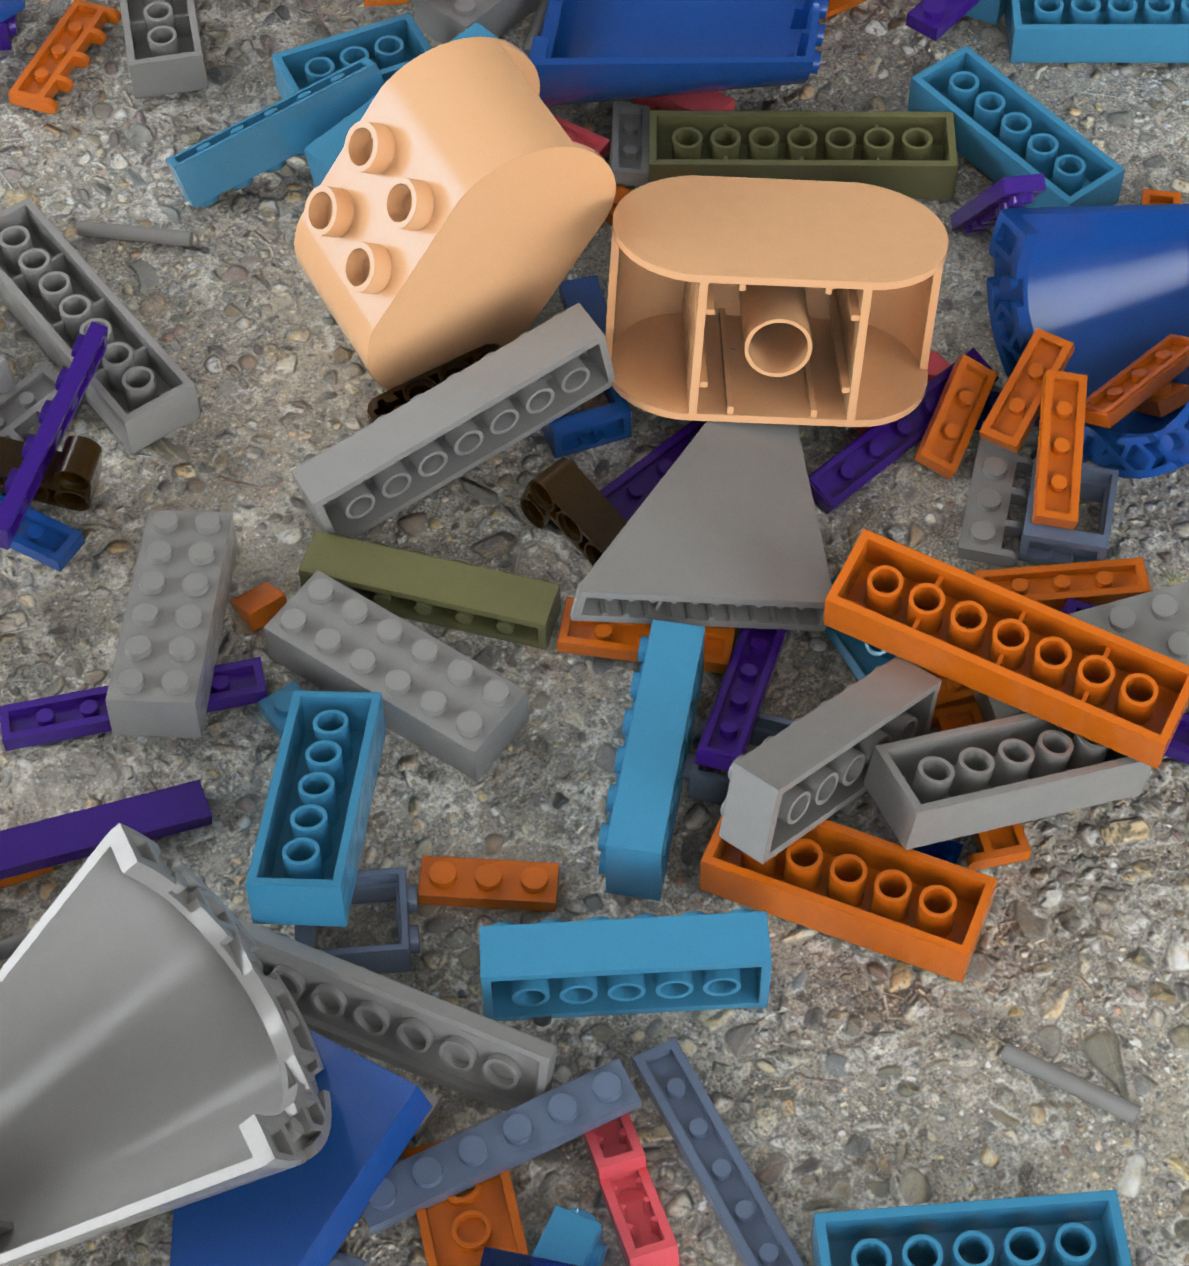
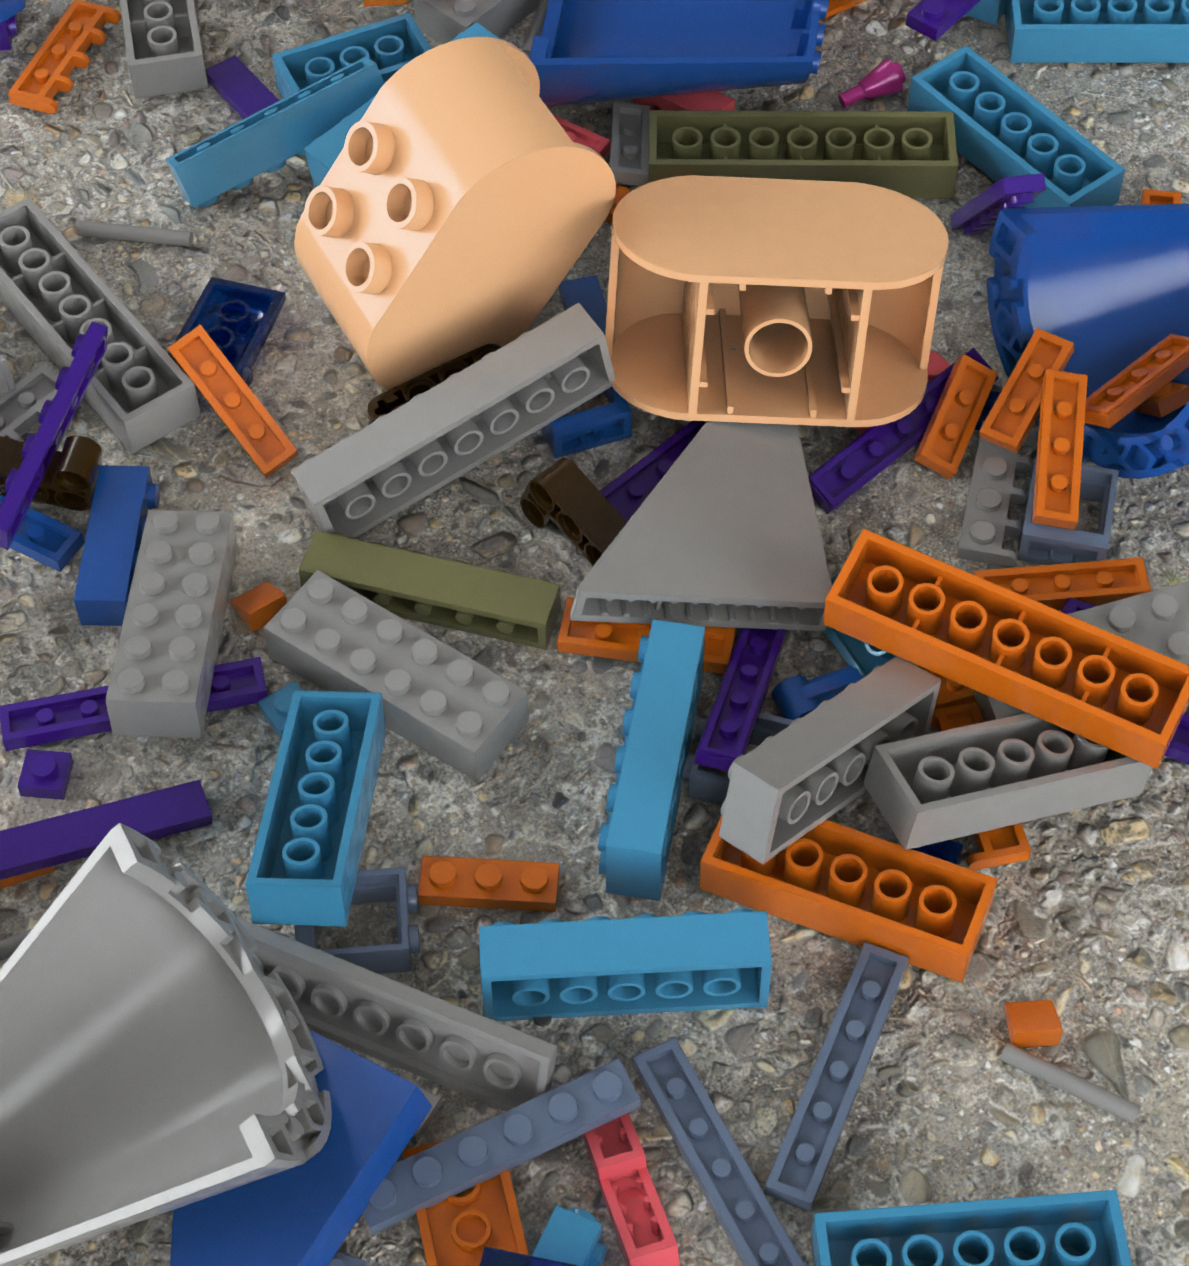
none -> dark purple plate [17,749,74,800]
none -> blue brick [74,465,160,626]
none -> orange plate [167,324,299,478]
none -> clear blue slope [168,277,286,387]
none -> dark purple tile [206,55,279,119]
none -> sand blue plate [764,942,909,1212]
none -> blue piece [771,665,862,720]
none -> dark pink cone [838,58,906,108]
none -> orange slope [1004,1000,1063,1048]

